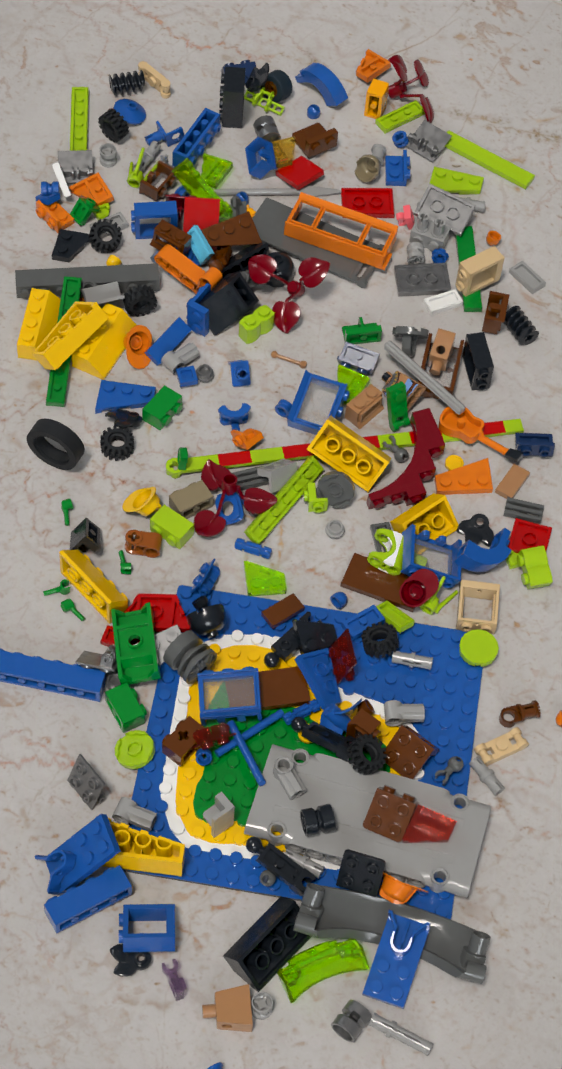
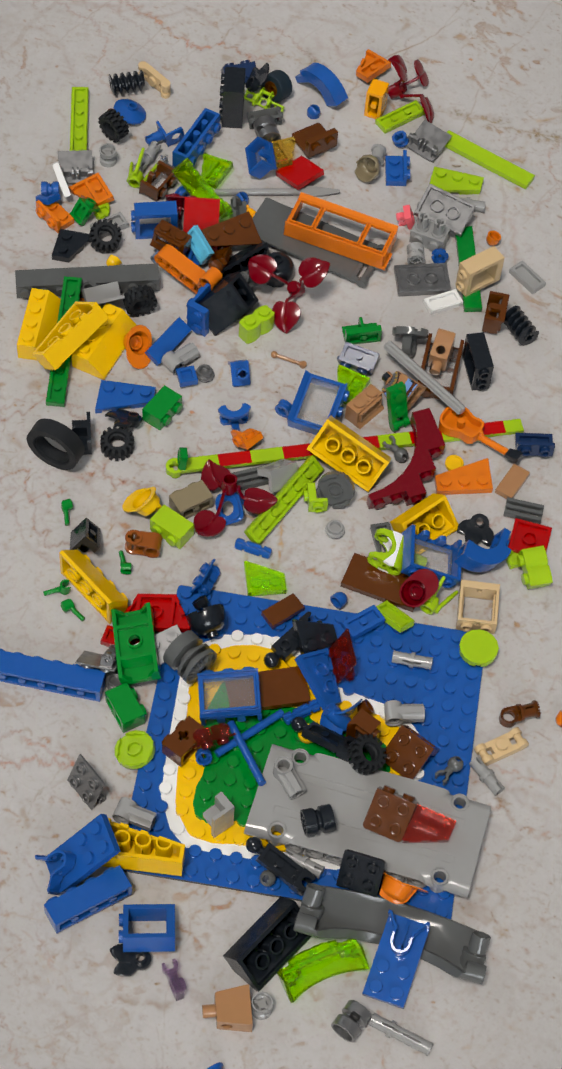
red tile [341,188,394,218] -> none
black tyre [361,622,399,658] -> none
none -> black panel [72,412,92,455]
none -> dark grey hinge [247,107,283,129]

